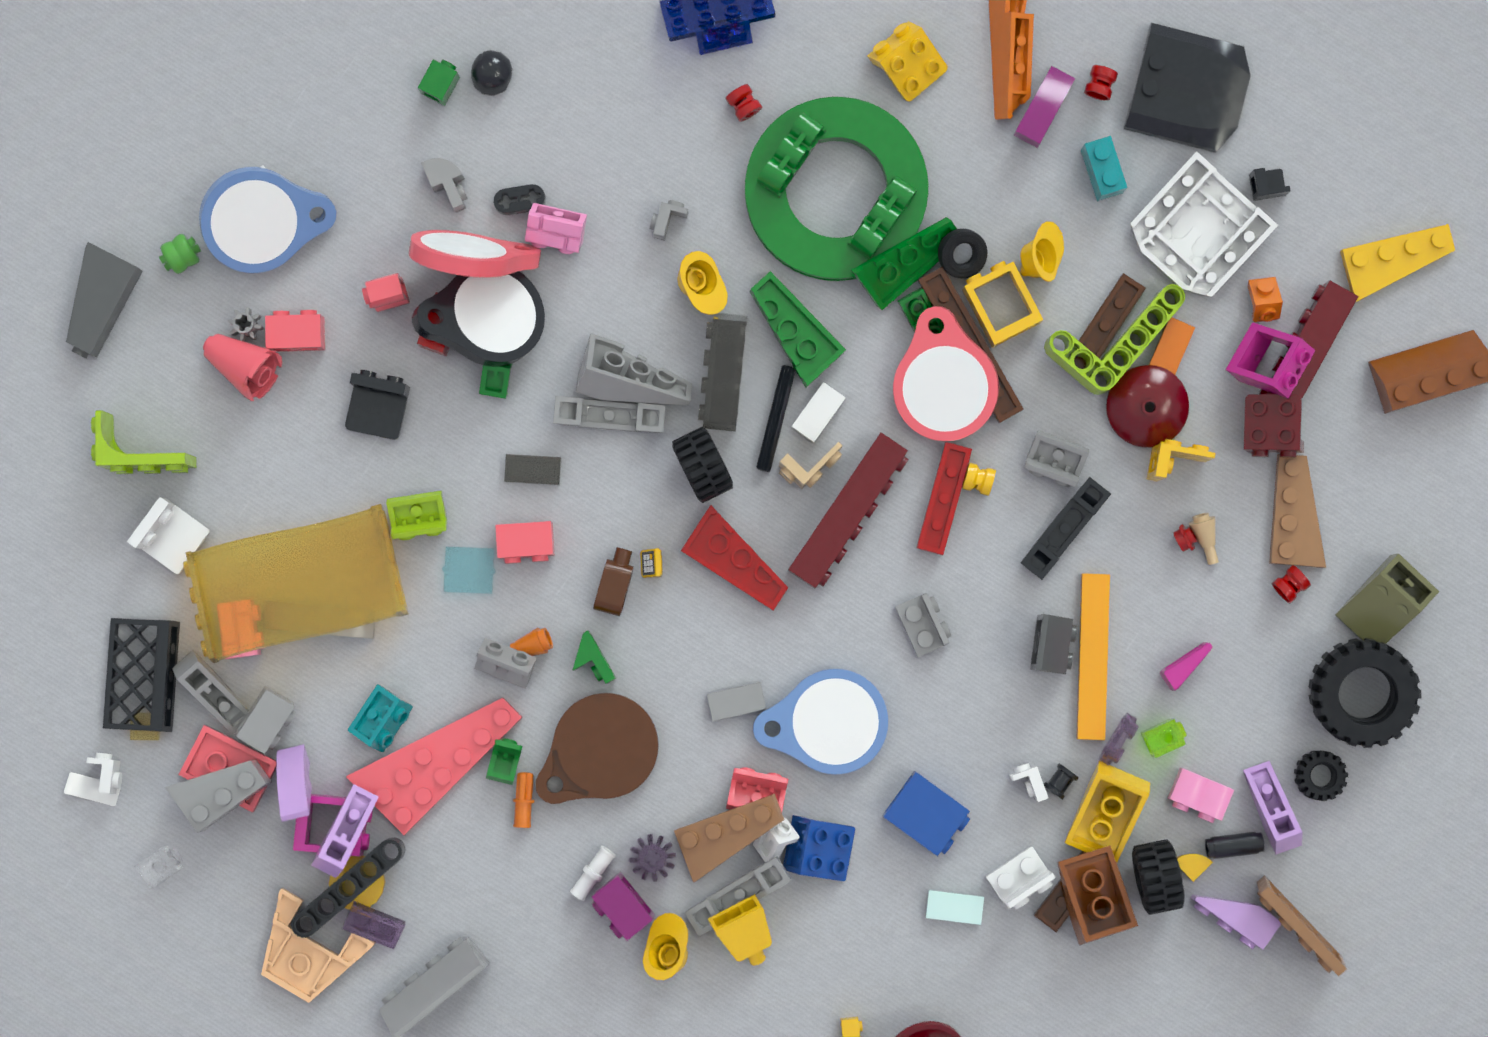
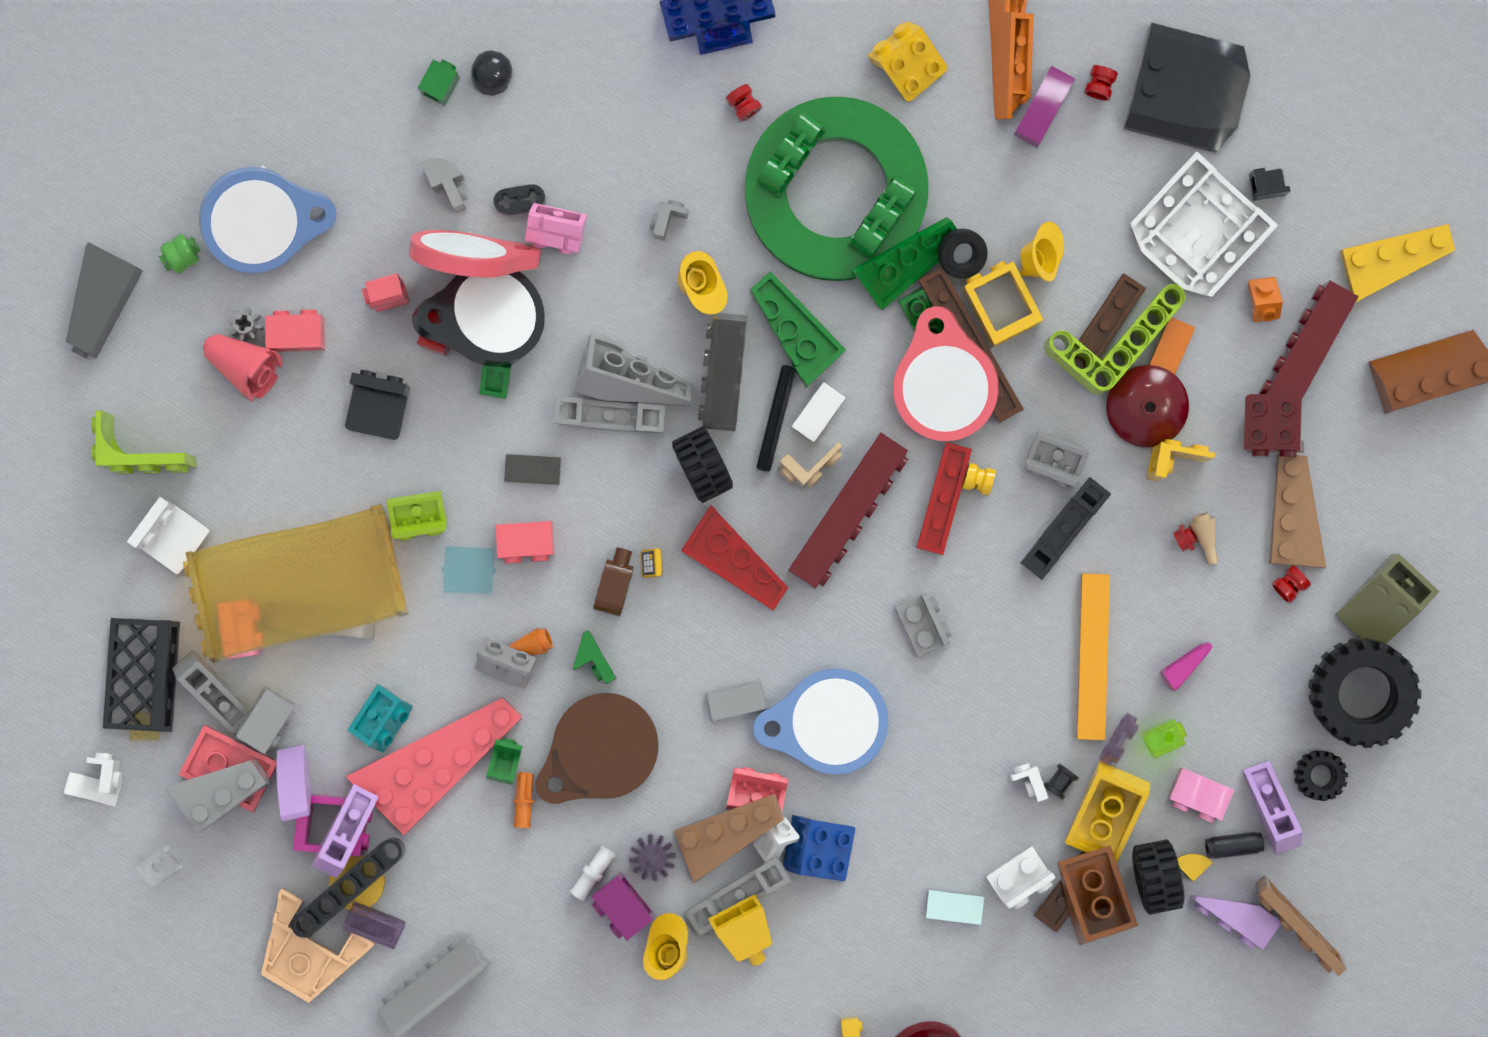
blue brick [882,771,970,856] -> none
dark grey slope [1030,614,1077,674] -> none
teal brick [1080,136,1128,201] -> none
dark pink window [1225,322,1315,398] -> none

